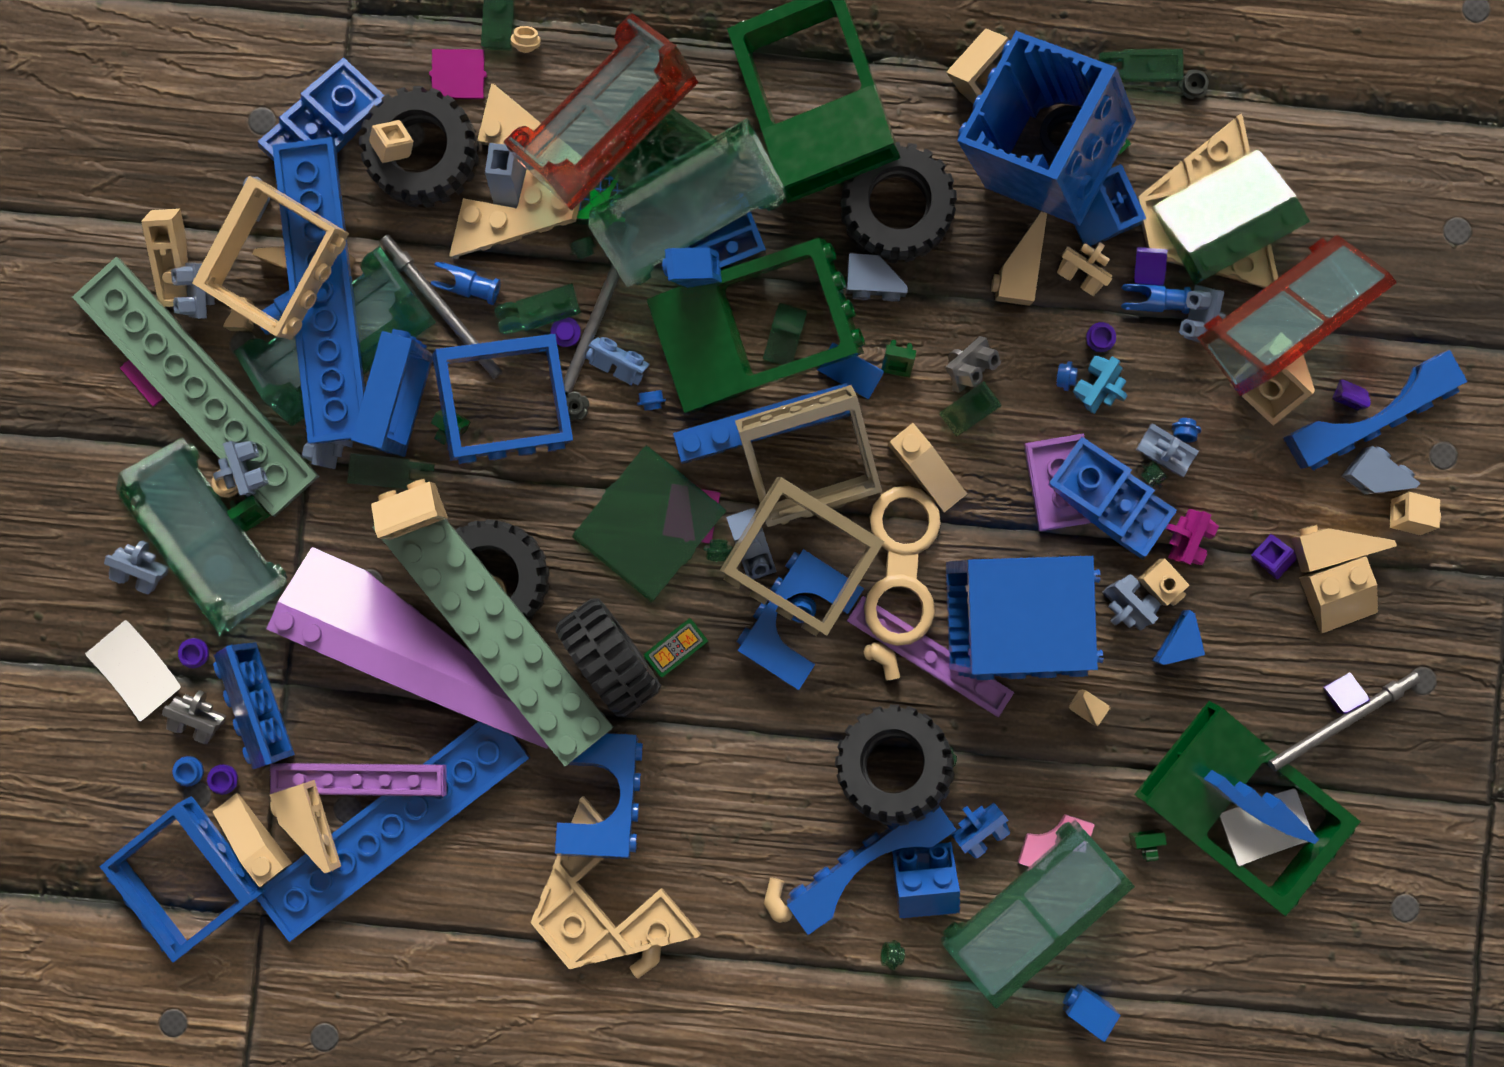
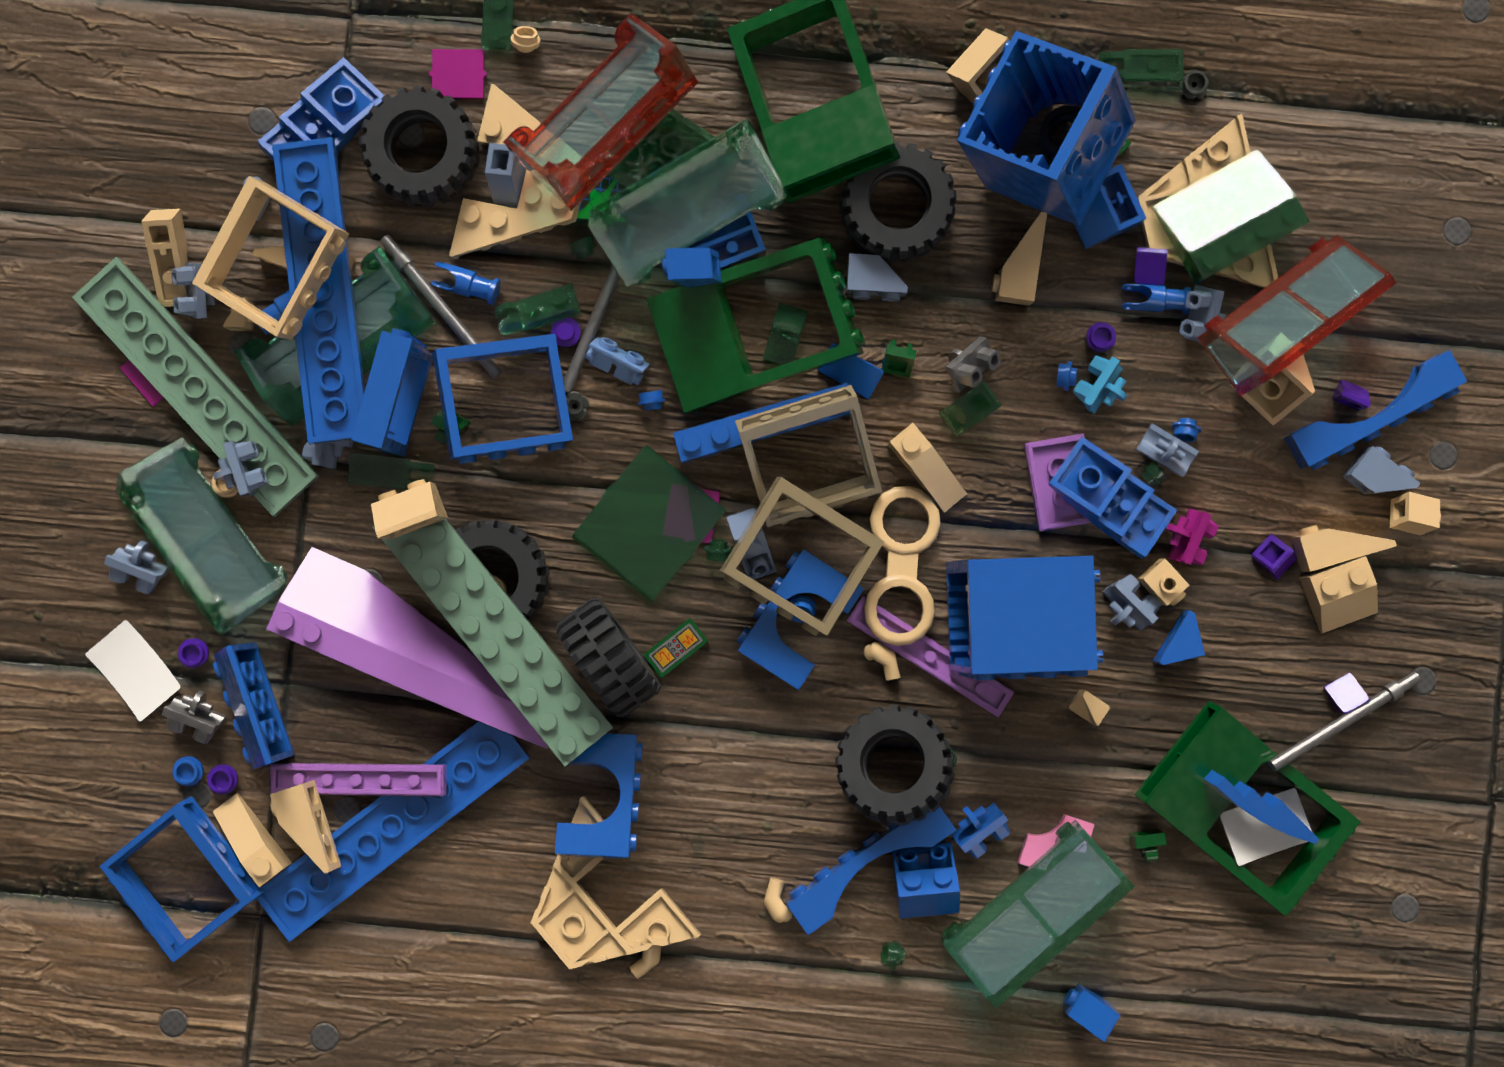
dark green tile [227,495,271,532] -> none
tan slope [369,120,414,163] -> none
tan hips [1057,242,1112,296] -> none

